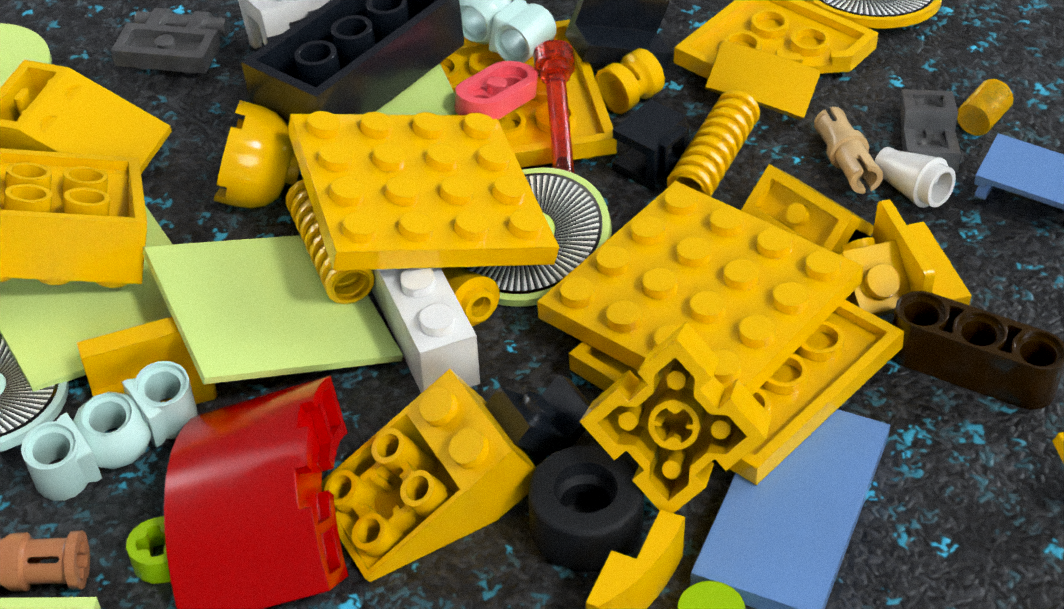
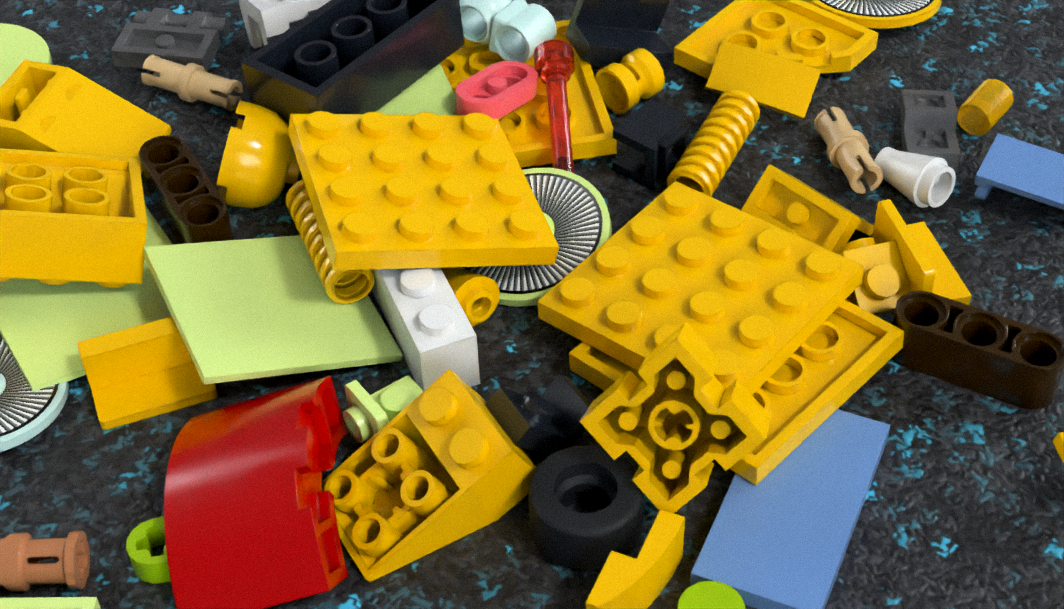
light aqua piece [21,361,197,501] -> none
none -> dark brown beam [139,135,234,244]
none -> tan pin [141,54,243,111]
none -> yellowish green bracket [343,375,423,443]

